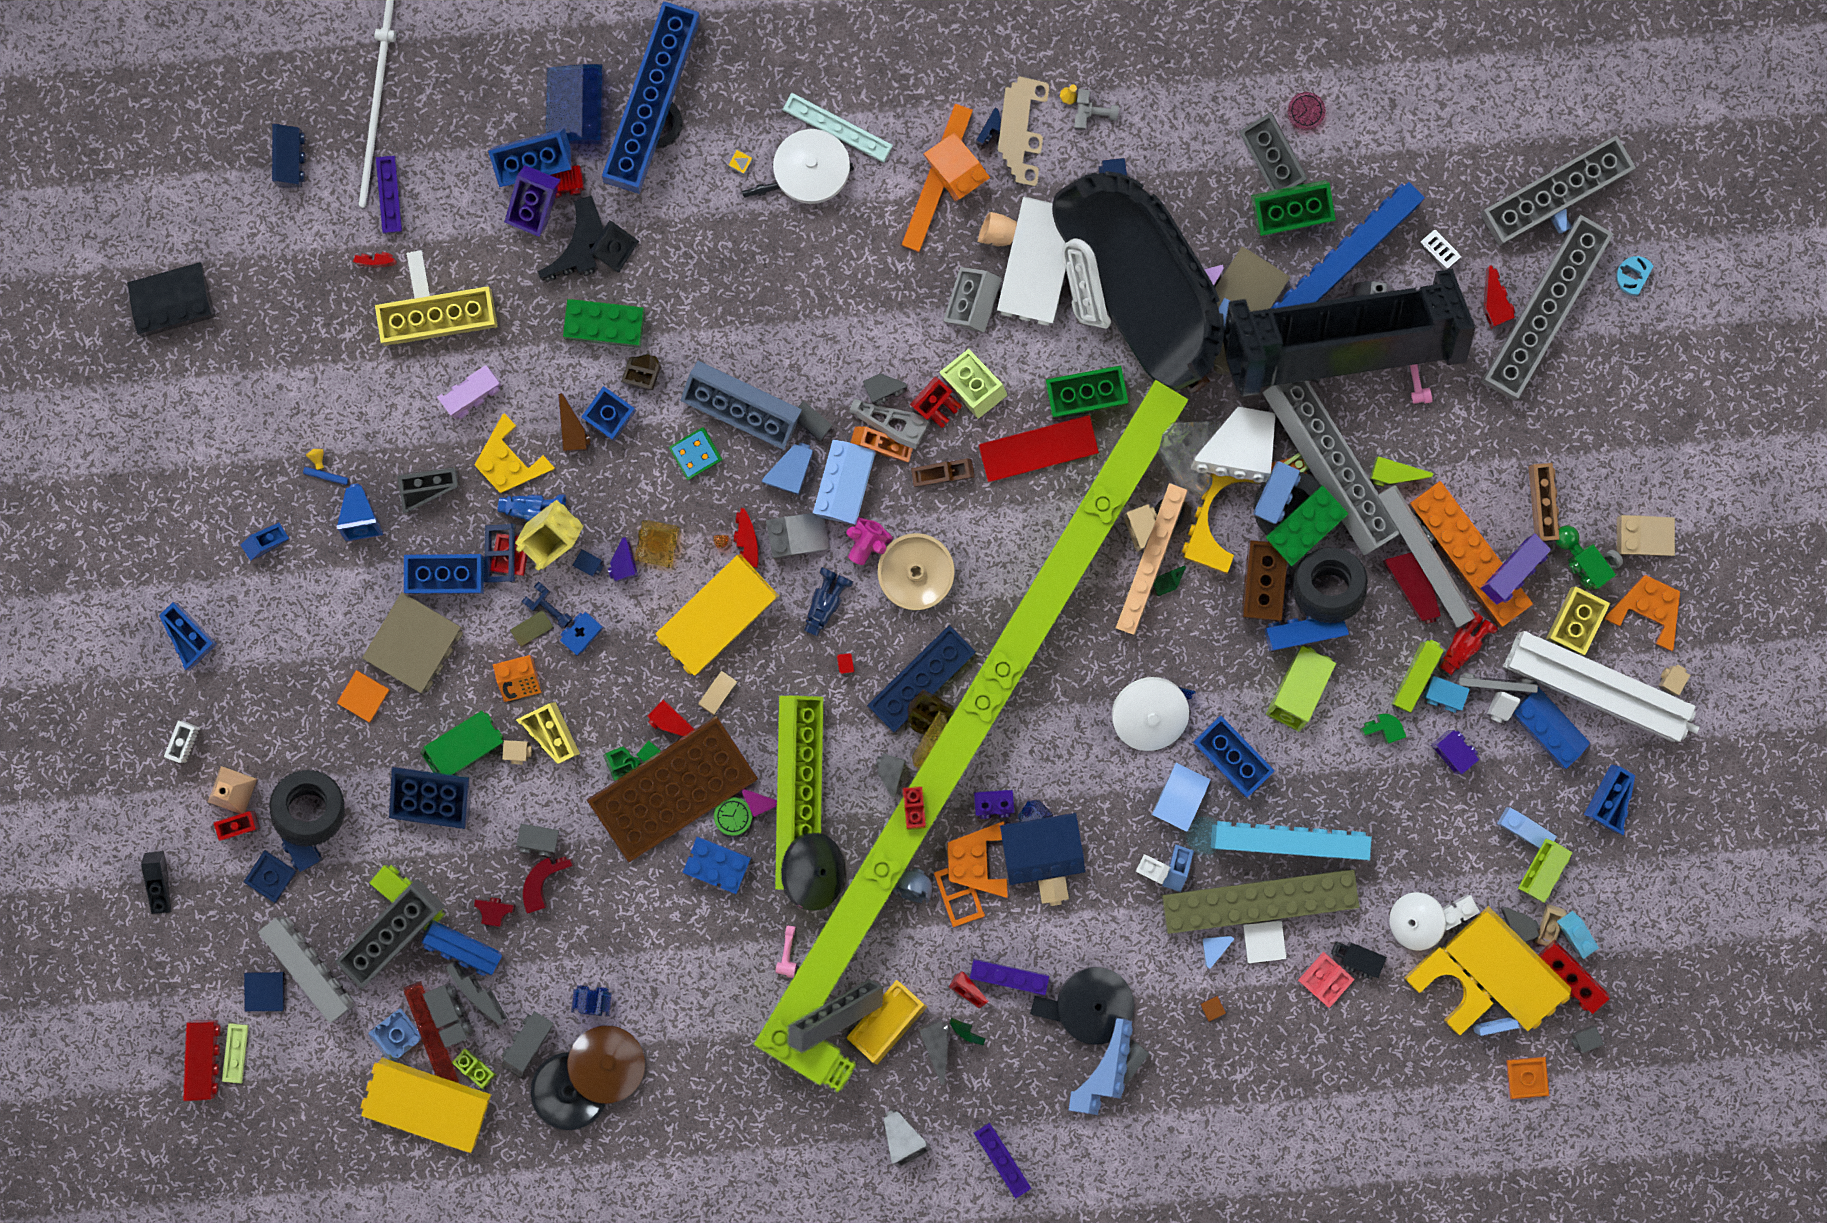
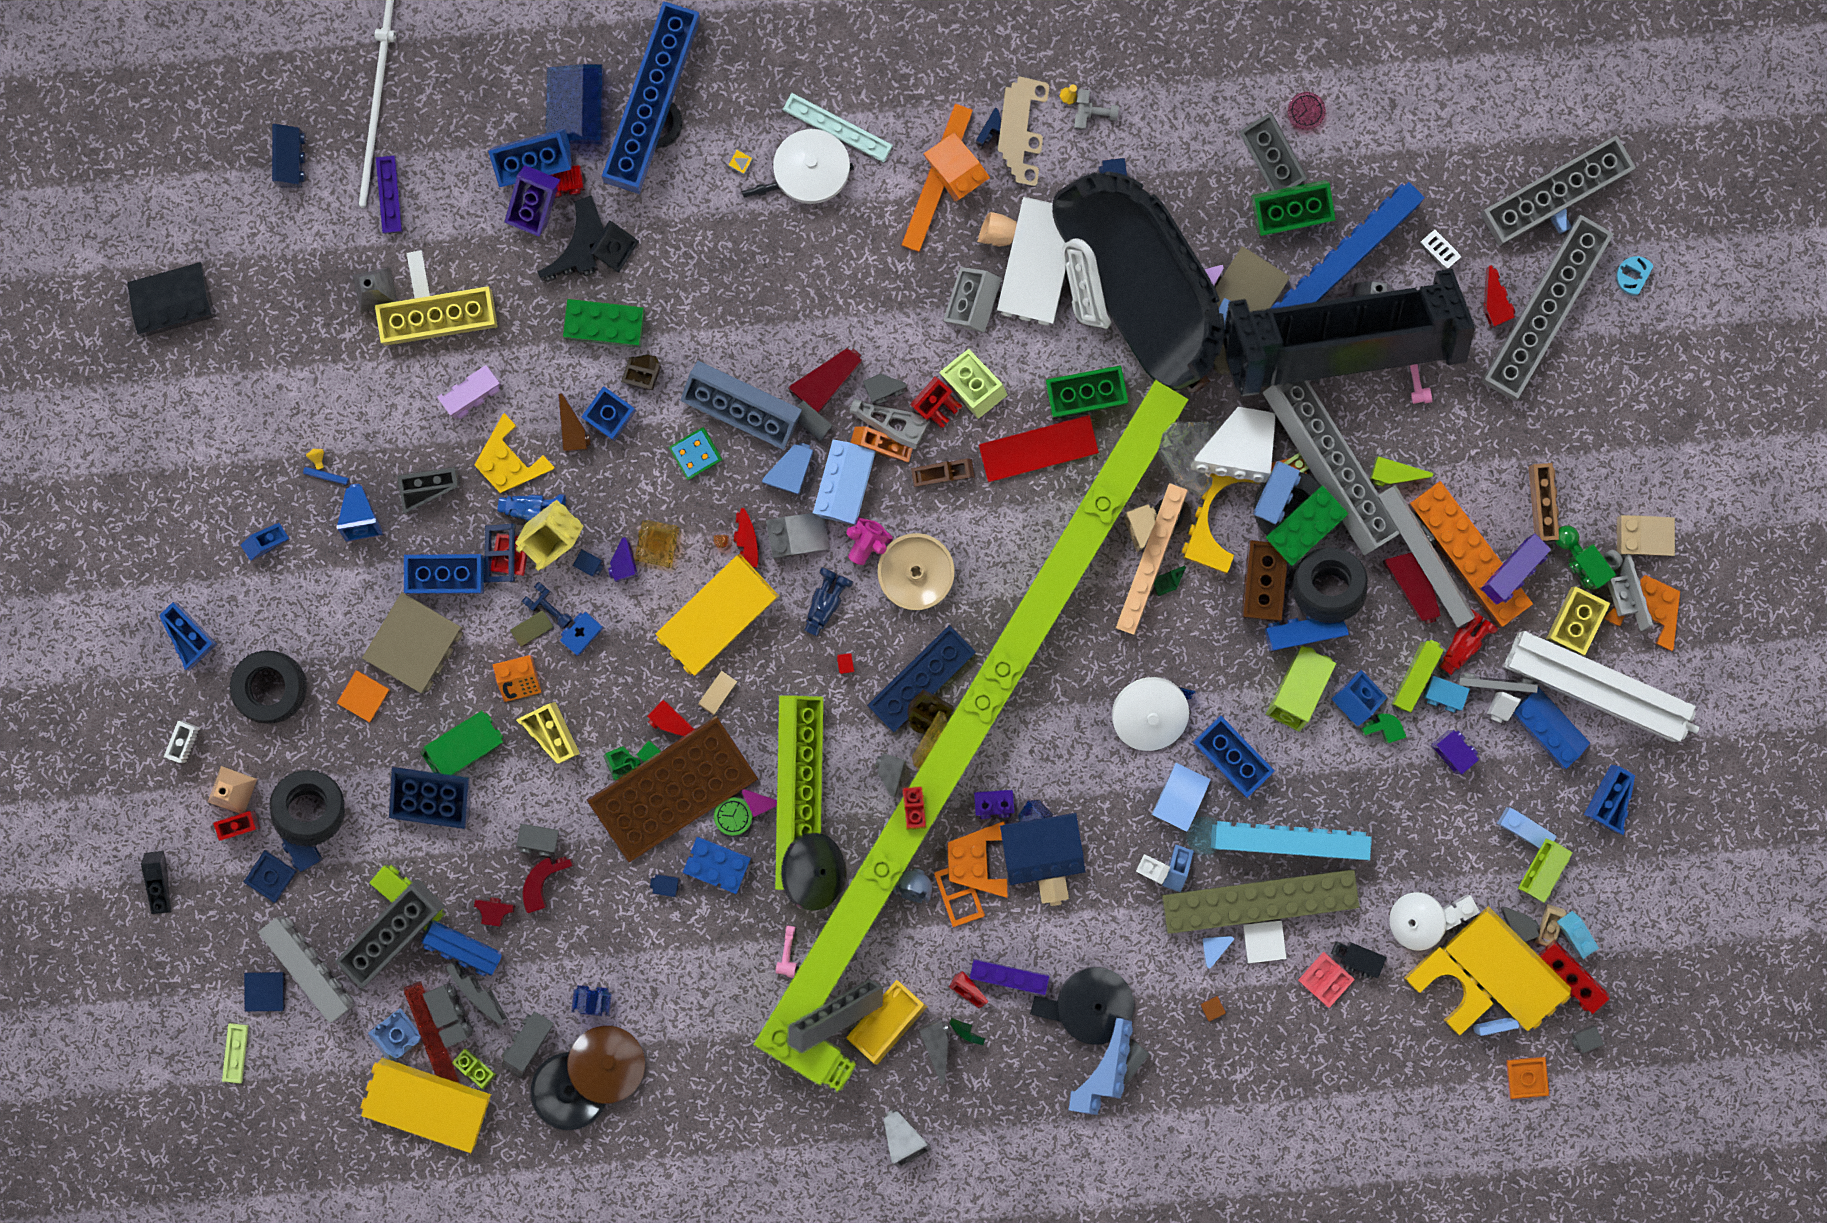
red slope [183,1020,221,1101] -> none
red slope [353,251,397,268] -> none
tan brick [503,740,532,765] -> none
dark purple plate [973,1122,1032,1199] -> none
tan brick [1658,665,1691,696] -> none
none -> black tyre [229,650,307,724]
none -> flat silver slope [353,267,397,312]
none -> dark blue brick [650,874,680,897]
none -> dark red slope [788,348,862,413]
none -> blue slope [1331,670,1387,727]
none -> light grey bracket [1607,554,1653,631]

